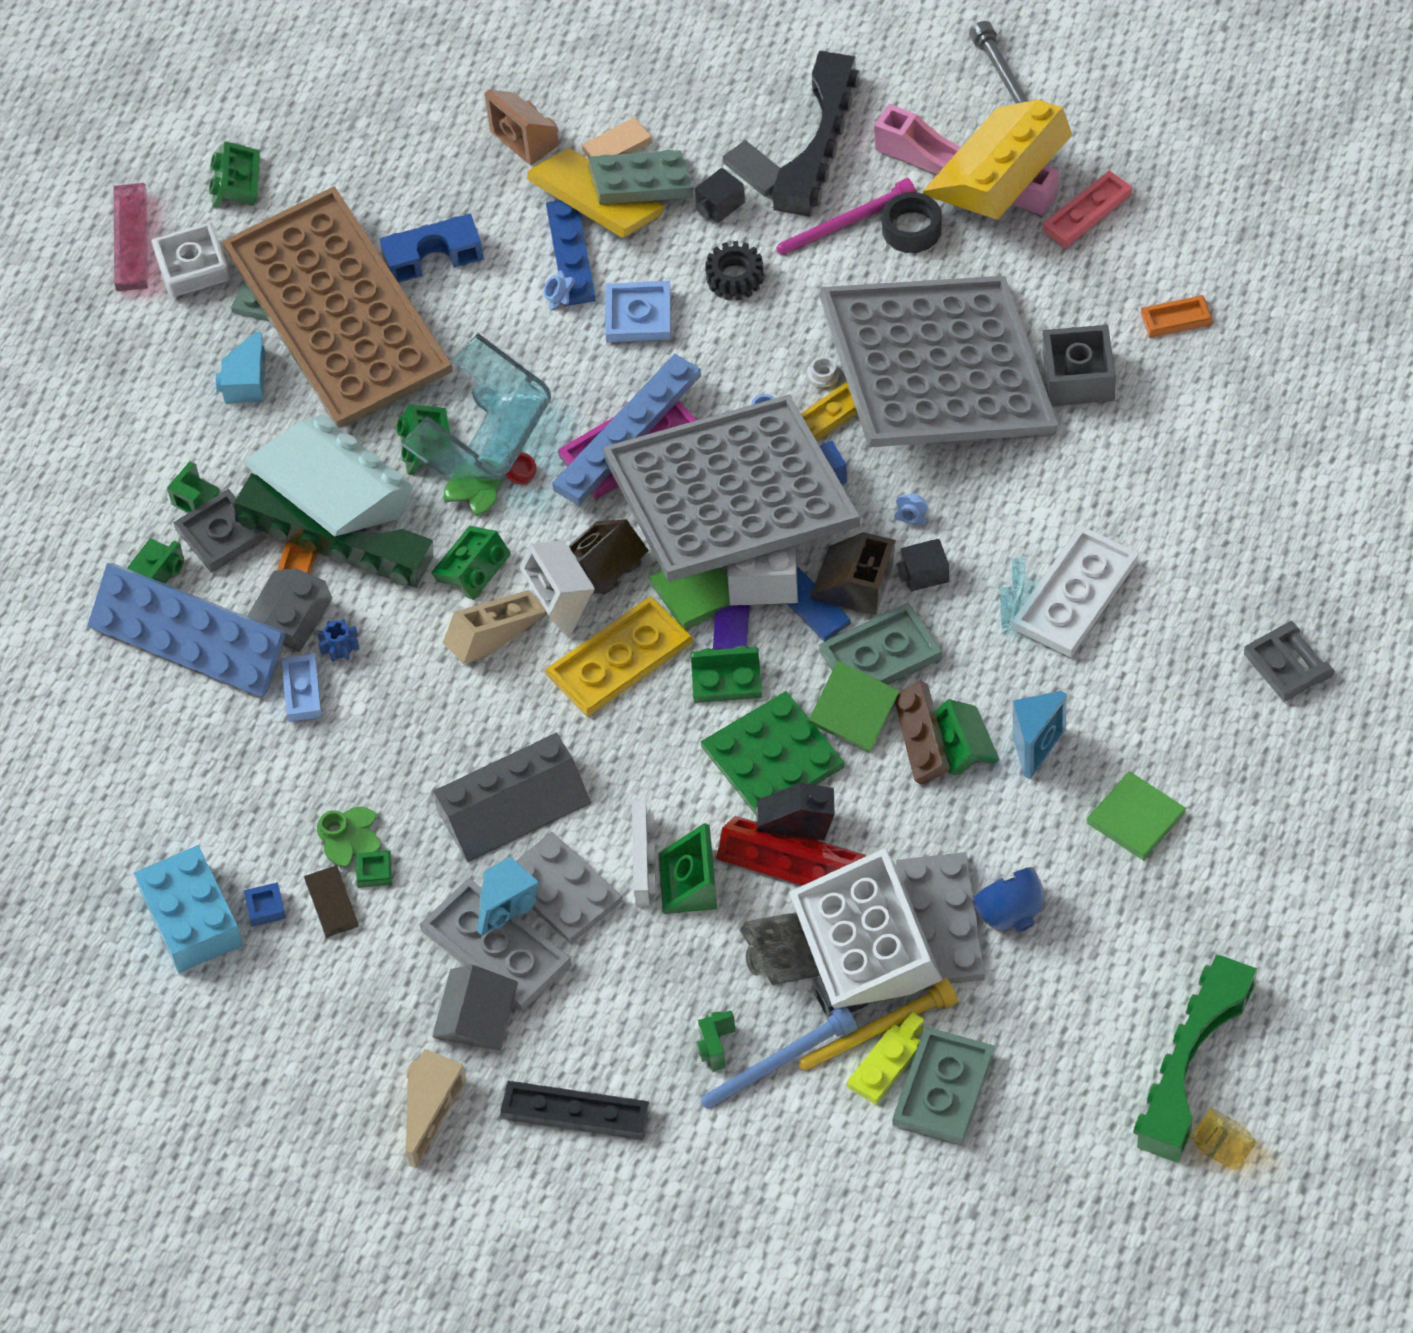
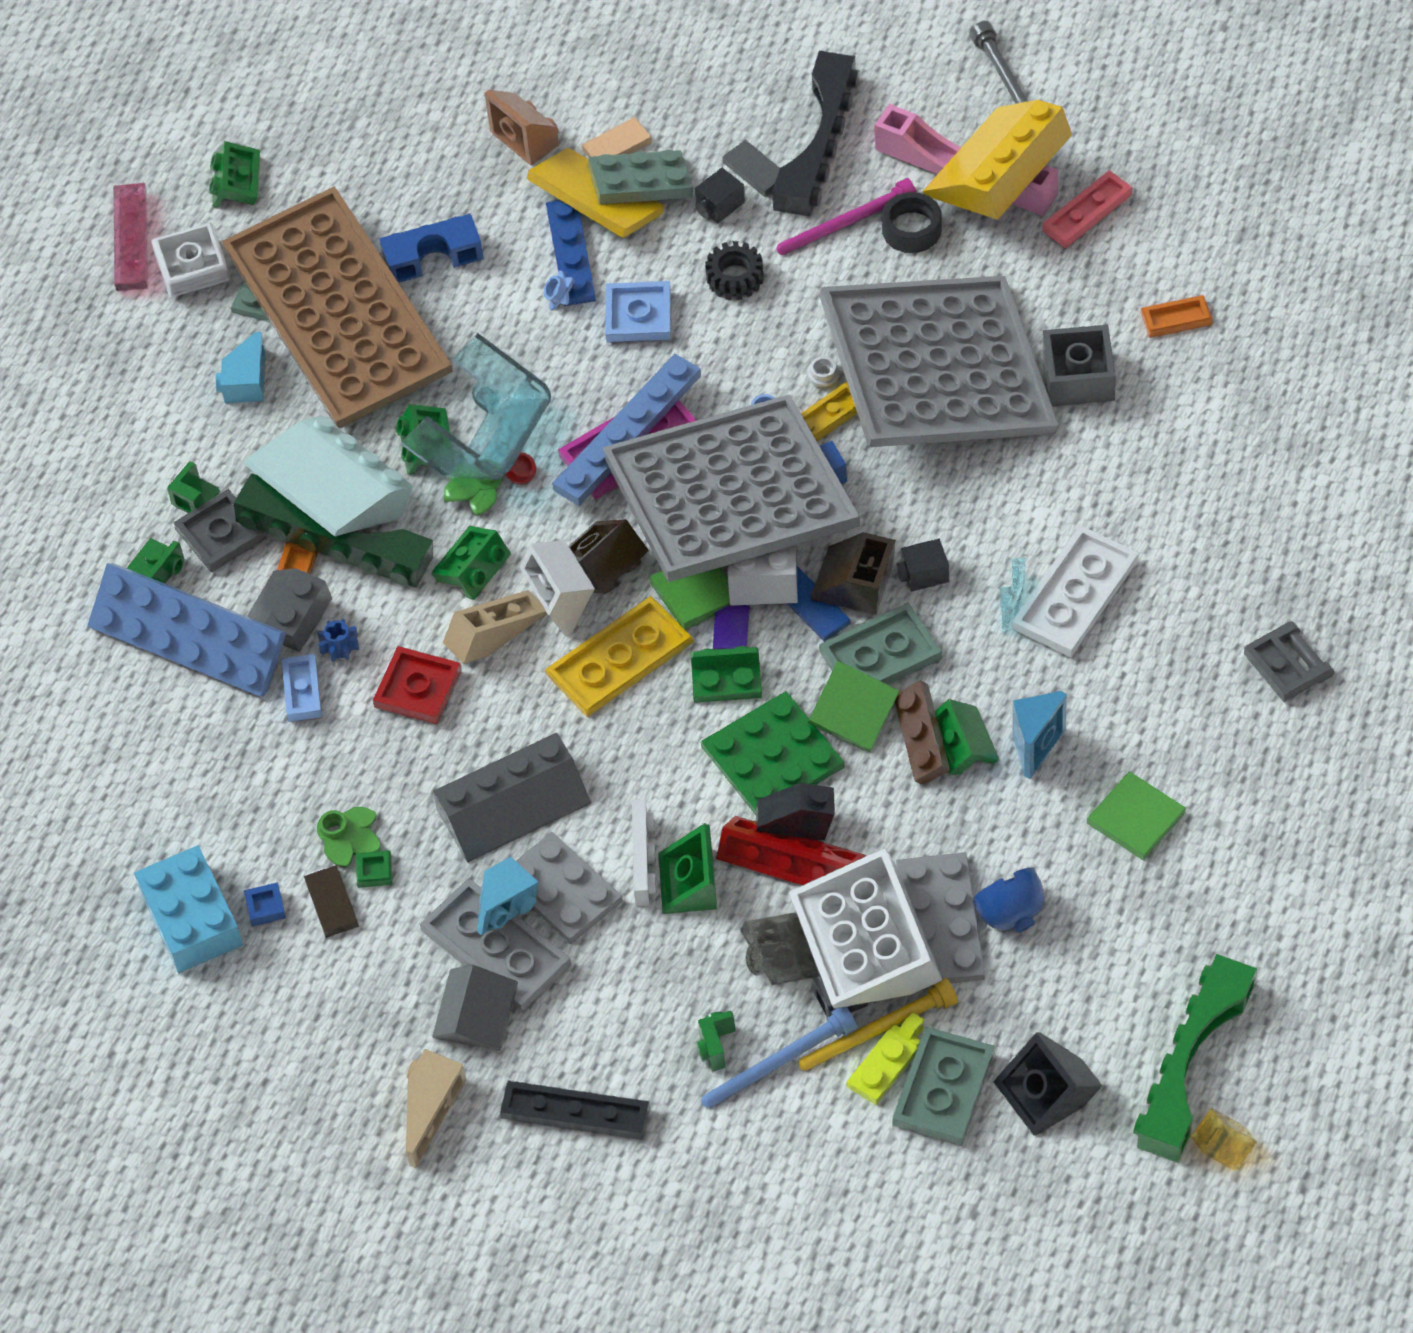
light blue plate [894,494,928,526] -> none
none -> red plate [373,646,462,724]
none -> black slope [993,1032,1103,1136]

